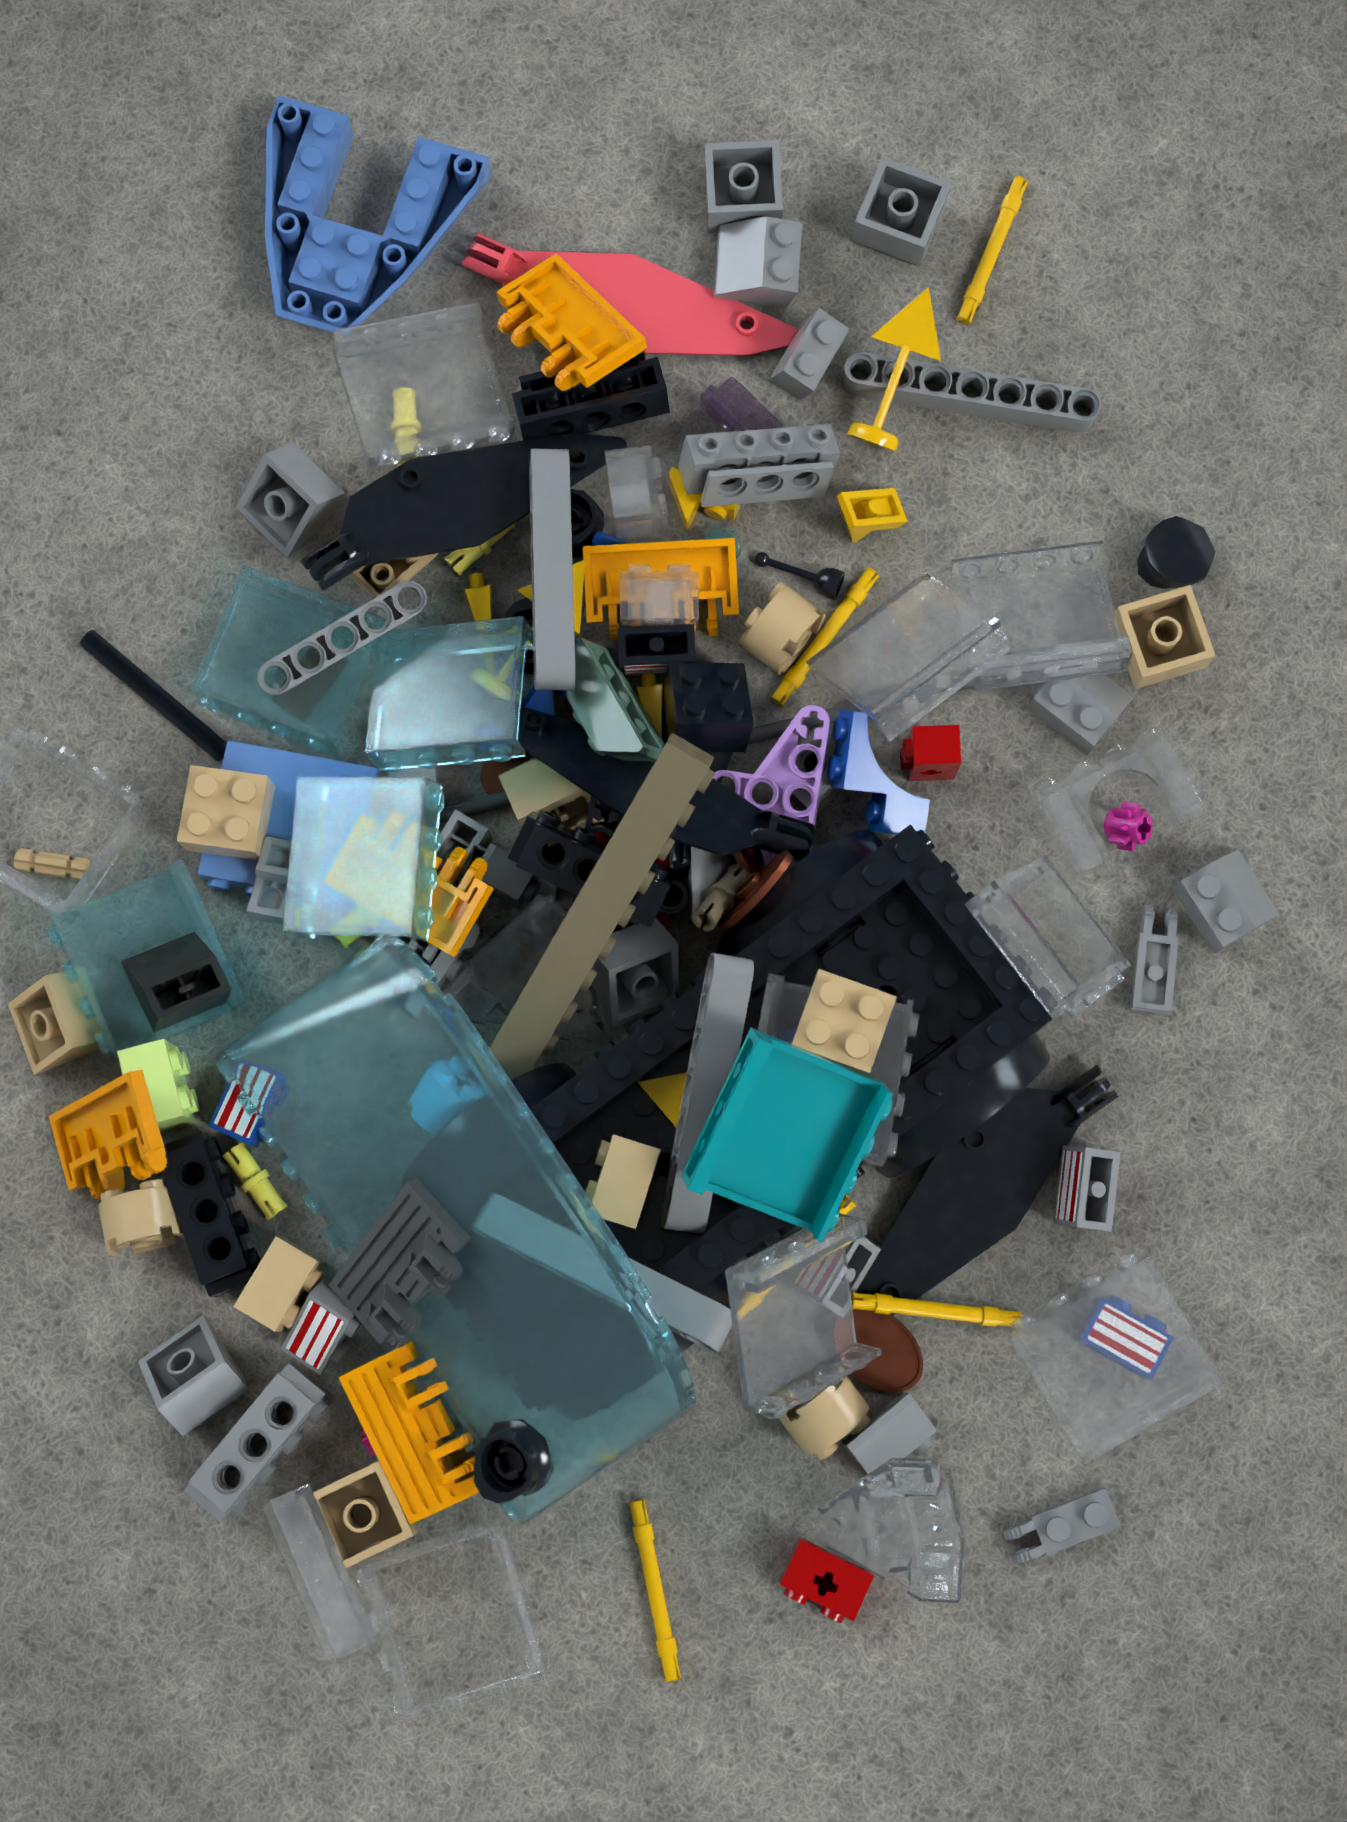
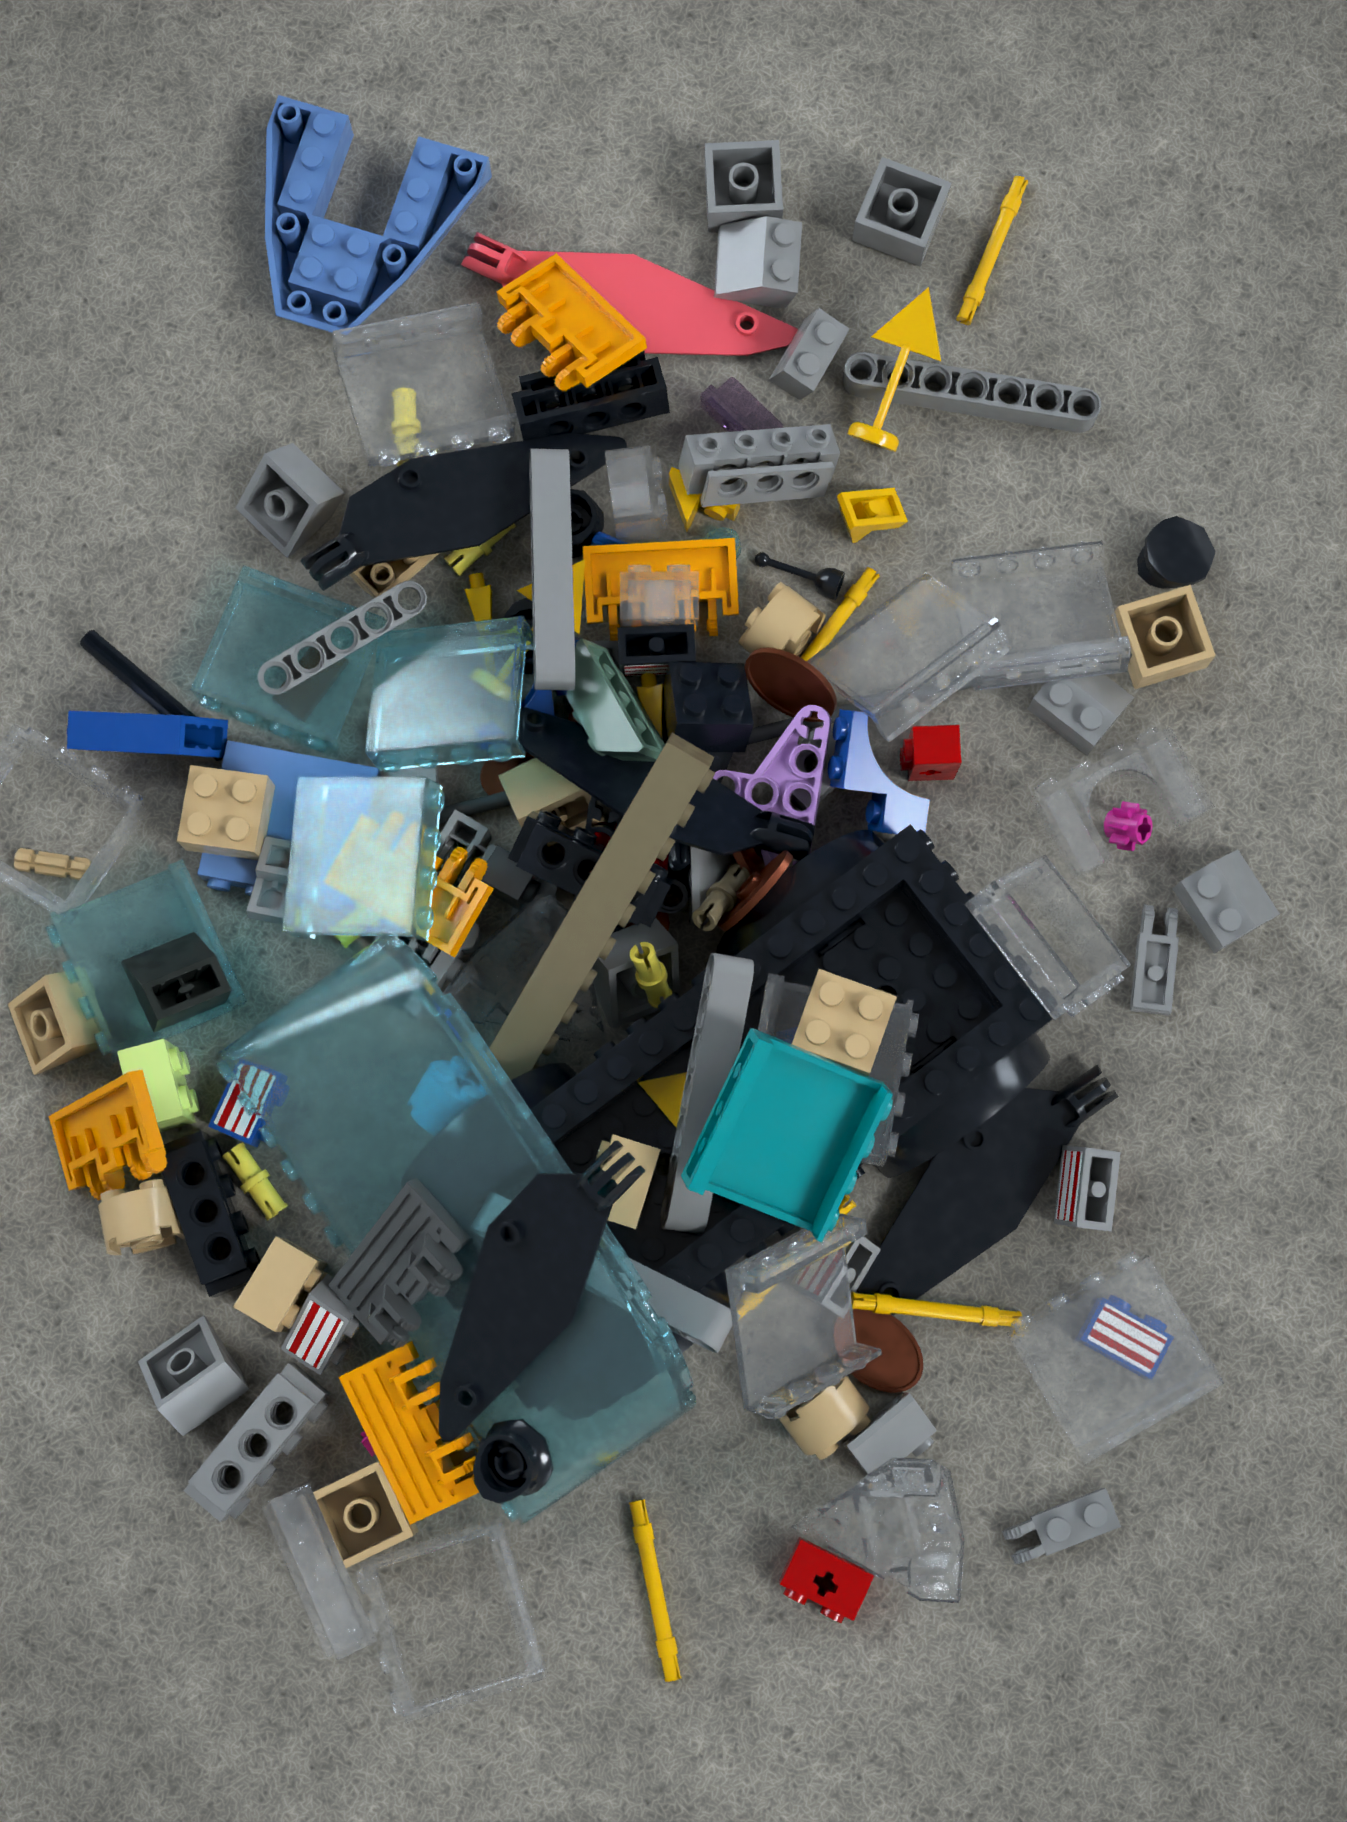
none -> blue slope [67,711,228,758]
none -> black wing [439,1141,645,1442]
none -> light yellow pin [630,942,672,1008]
none -> copper piece [745,648,837,722]

